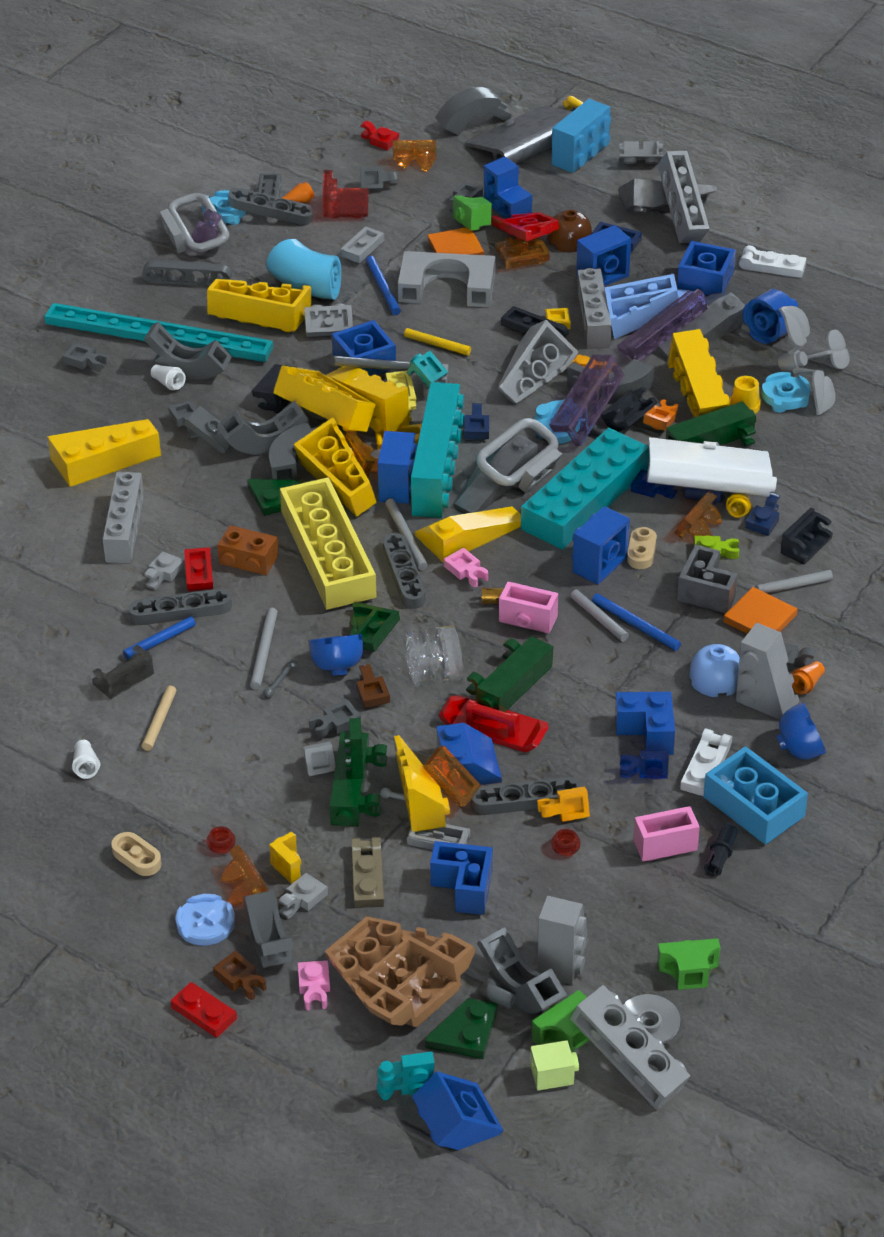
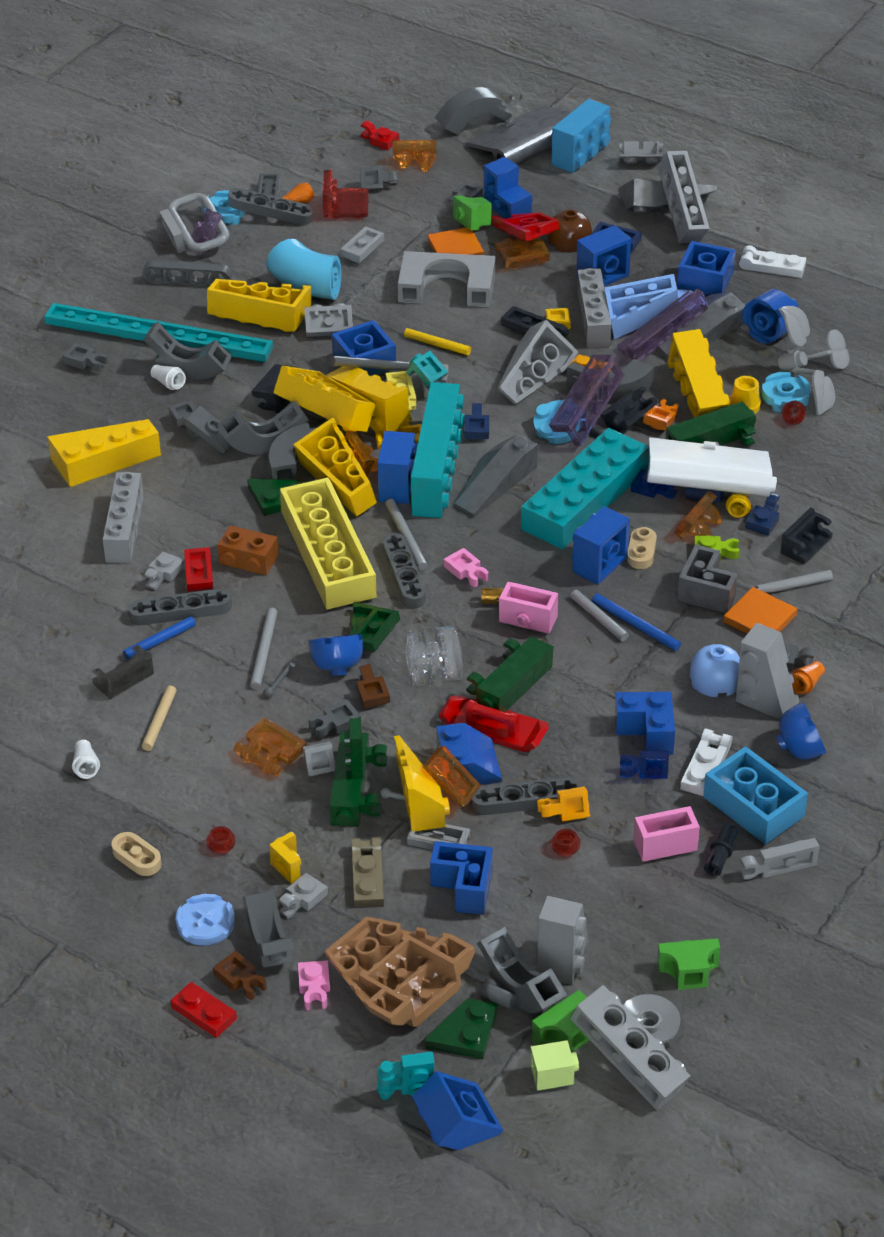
clear orange tile [221,844,269,905] -> none
blue bar [366,256,401,315] -> none
yellow wedge [414,506,521,563] -> none
light grey bar [476,418,562,493] -> none
yellow arm [563,96,583,111] -> none
none -> clear orange plate [233,717,307,777]
none -> light grey plate [740,838,819,880]
none -> clear red plate [782,400,806,425]

